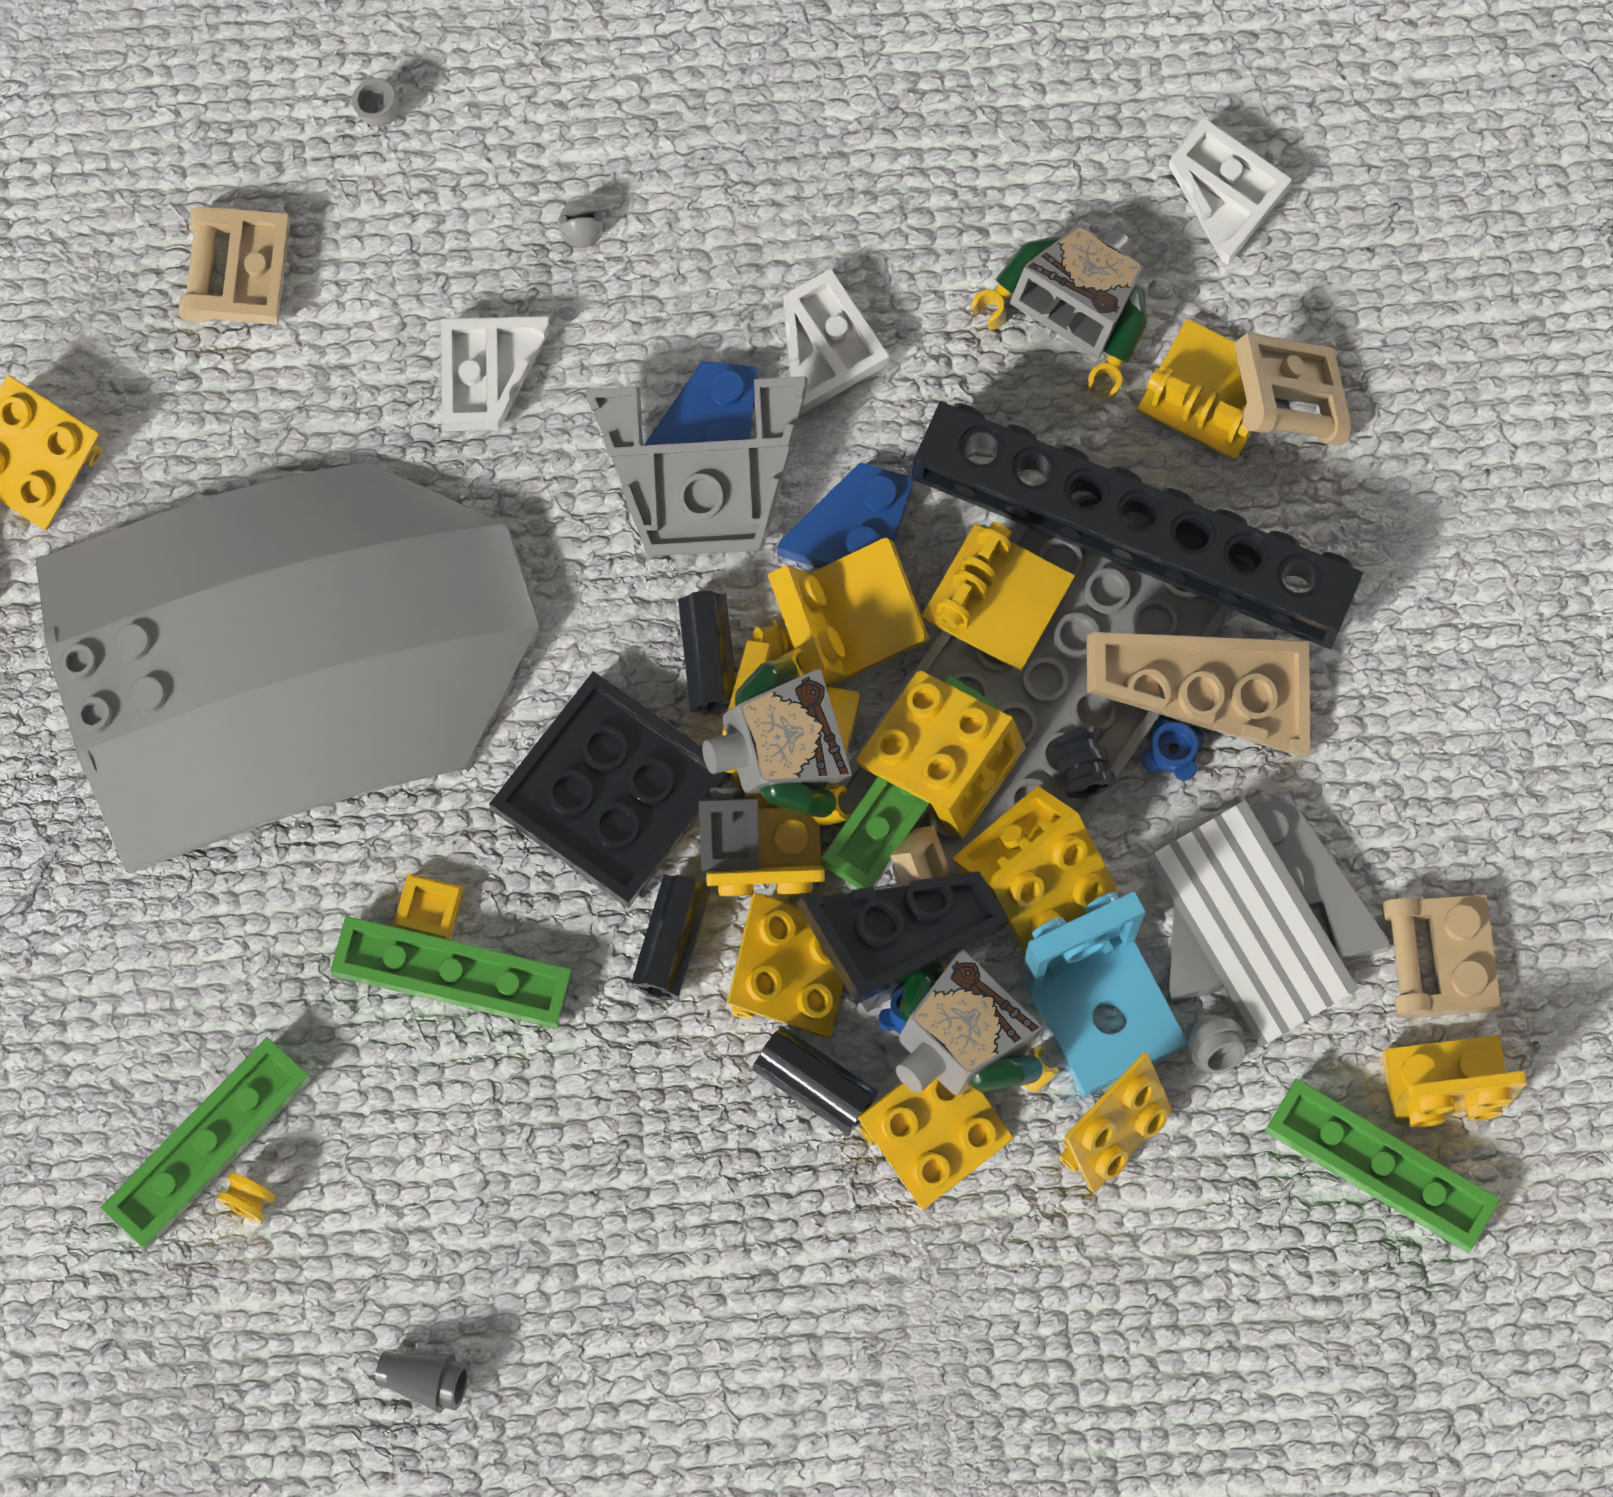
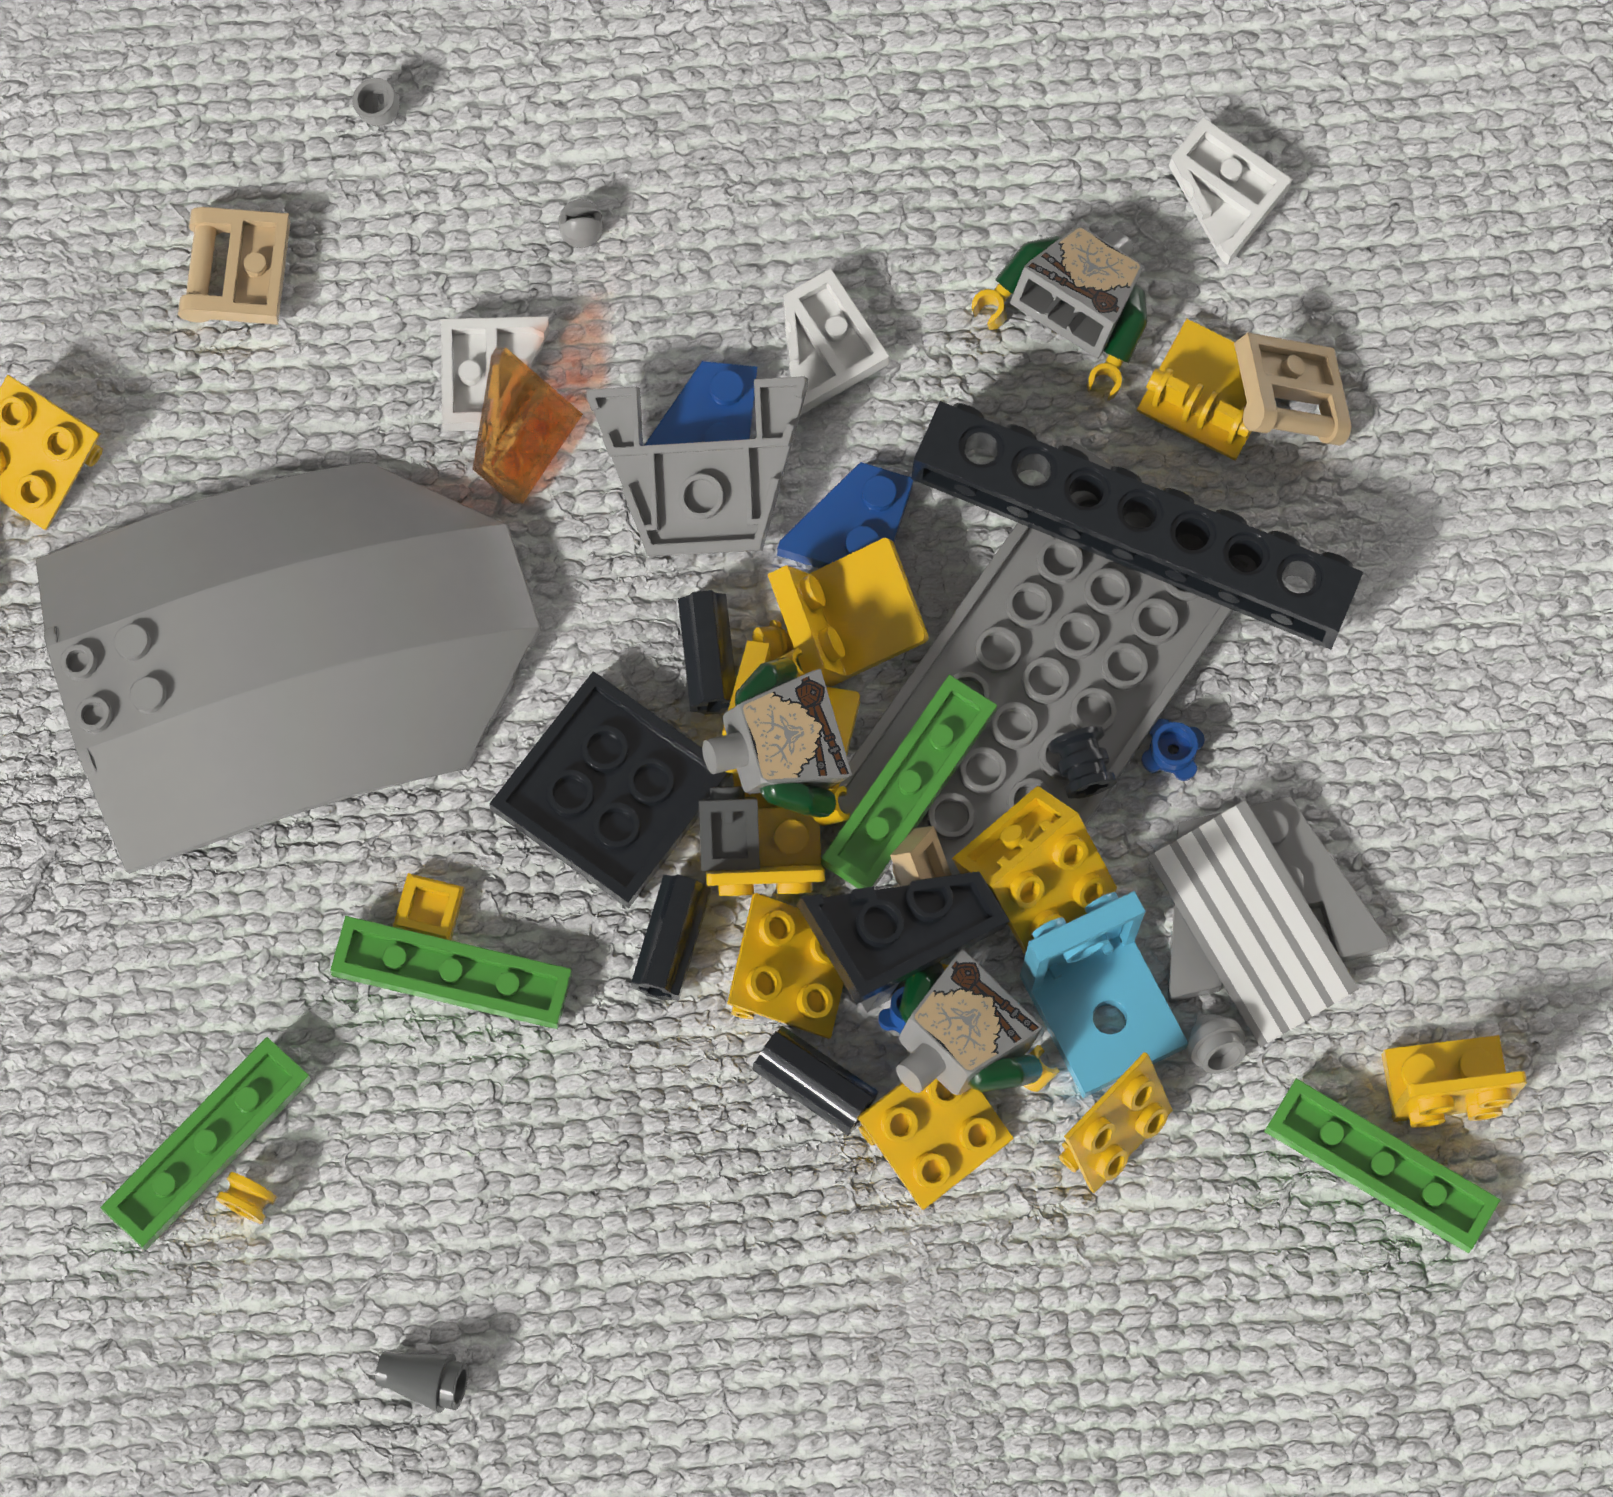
yellow bracket [857,671,1026,840] -> none
yellow hinge [921,522,1075,671] -> none
tan wing [1087,632,1310,757] -> none
tan plate [1383,894,1501,1018] -> none
none -> clear orange wing [472,347,583,504]

